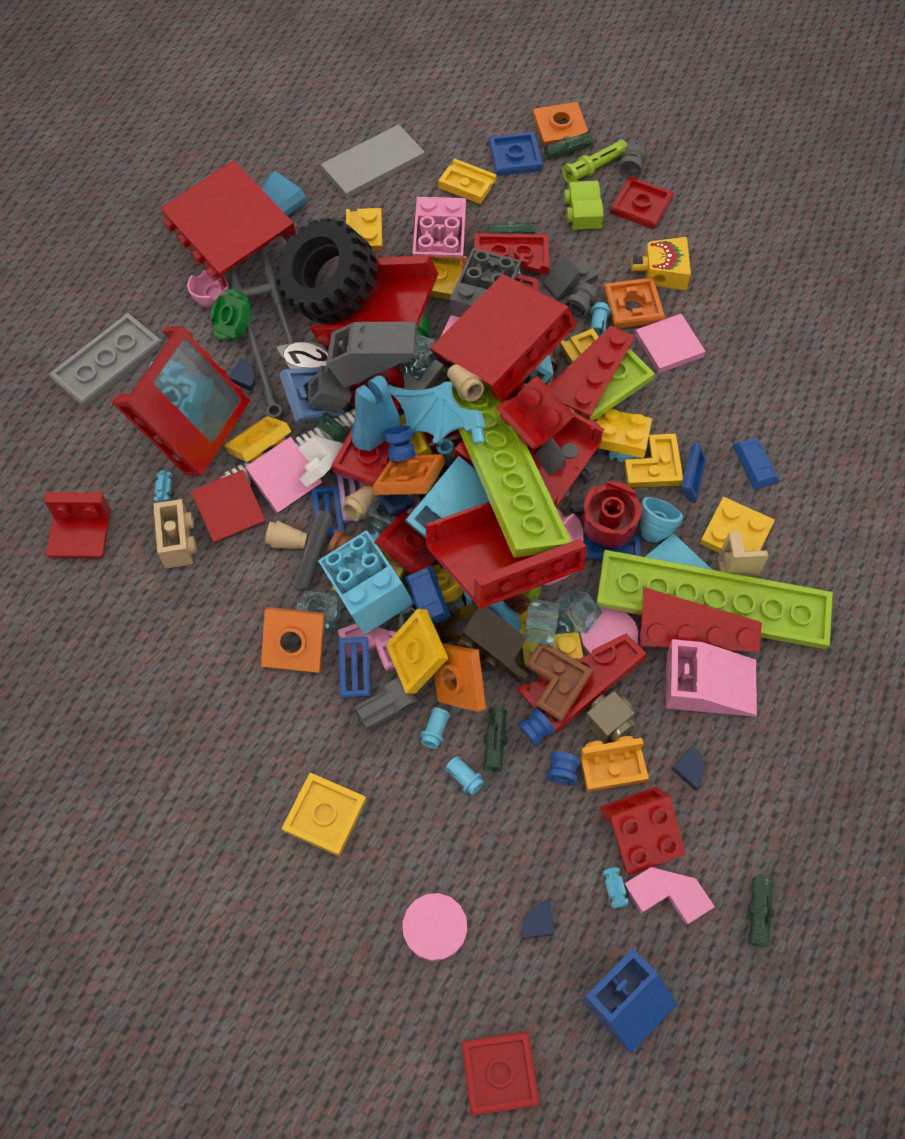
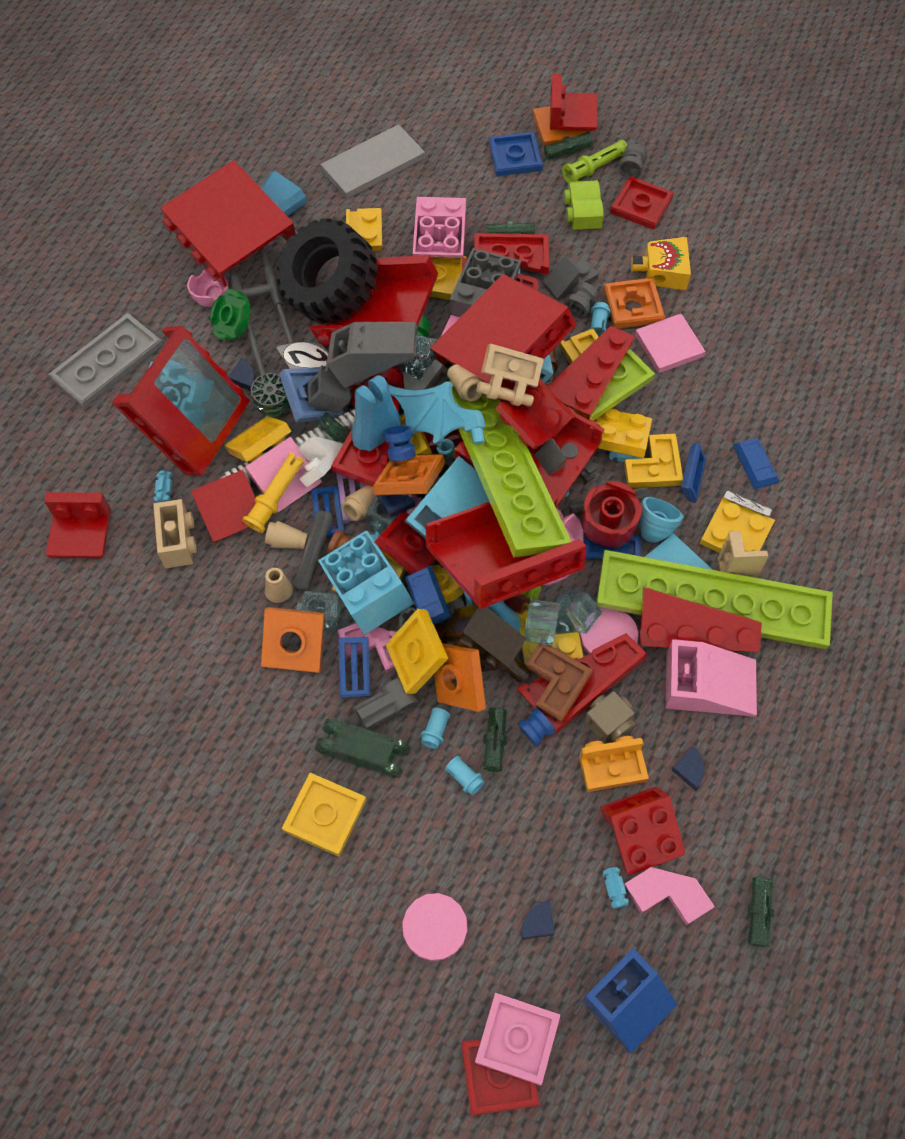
yellow plate [438,159,497,204] -> none
blue wheel [546,751,581,786] -> none
none -> yellow pin [242,452,304,533]
none -> clear green wheel [251,373,289,416]
none -> tan cone [265,568,293,603]
none -> clear green piece [314,719,411,778]
none -> bright pink tile [475,993,560,1086]
none -> tan plate [476,344,544,407]
none -> red bracket [550,73,597,131]
none -> white sticker [724,491,772,516]

